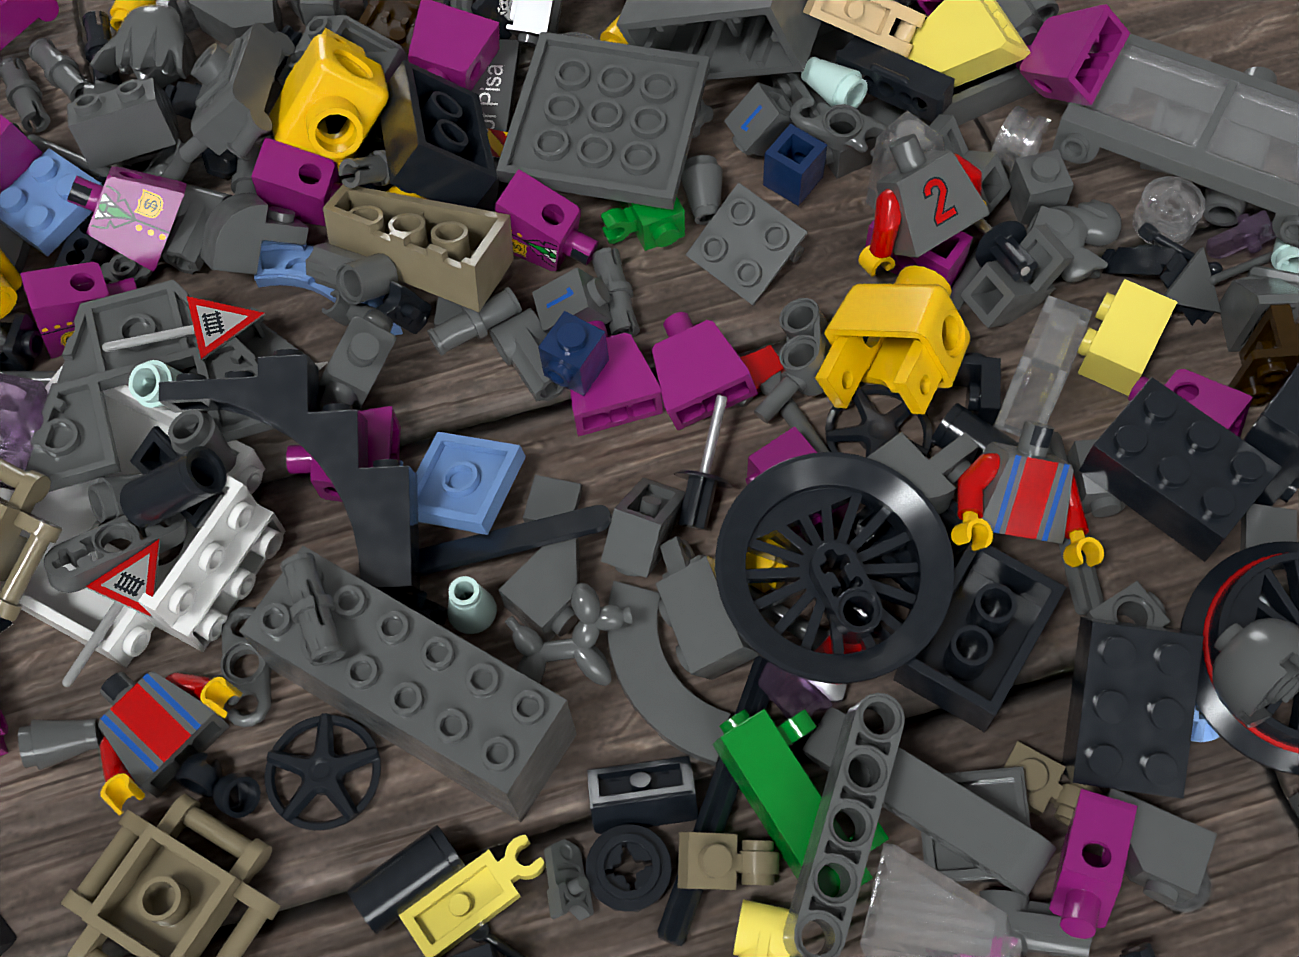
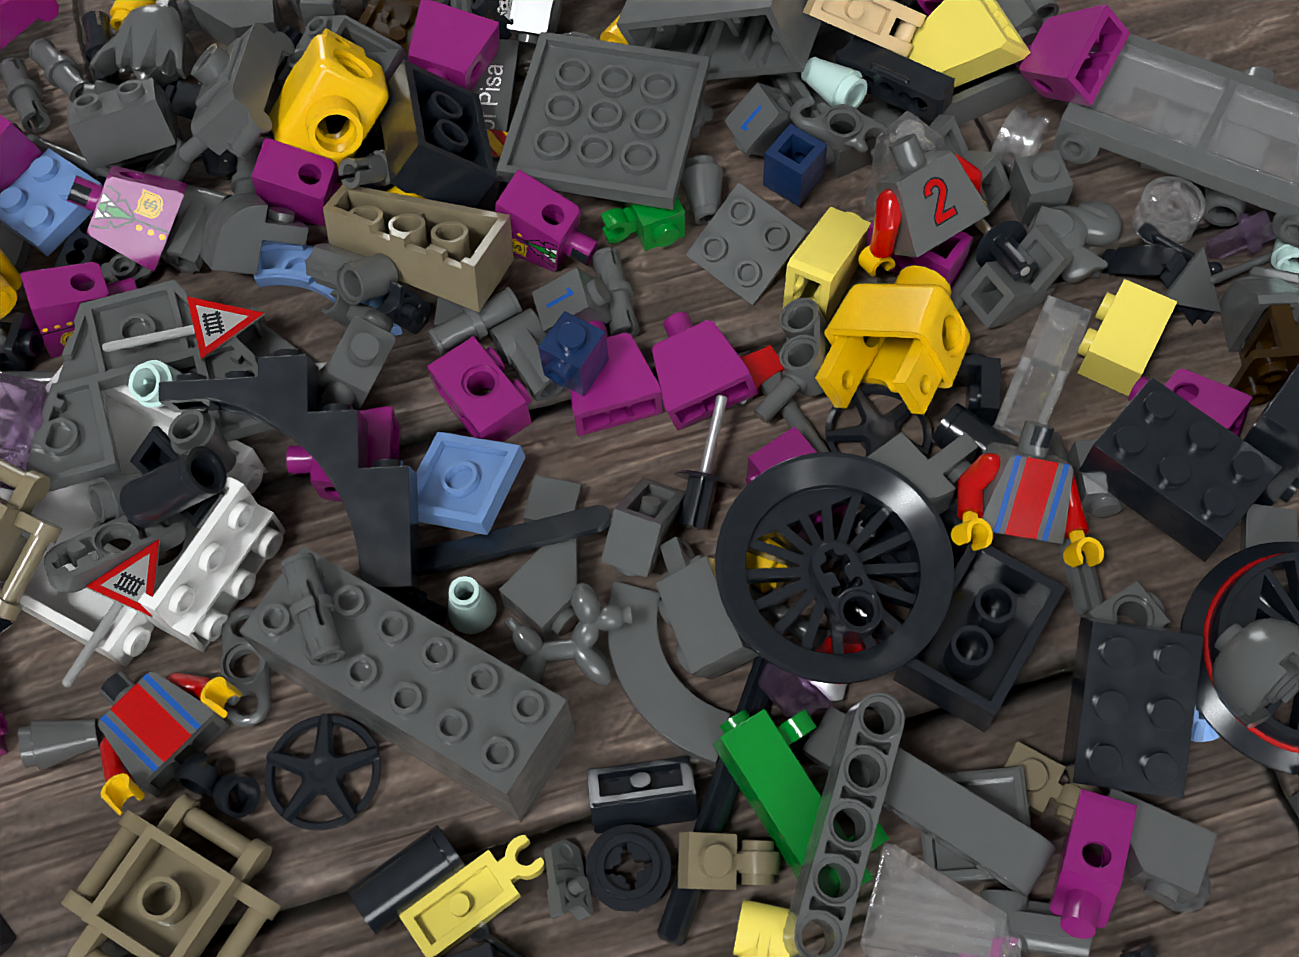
none -> magenta brick [427,336,532,442]
none -> light yellow slope [783,206,871,322]

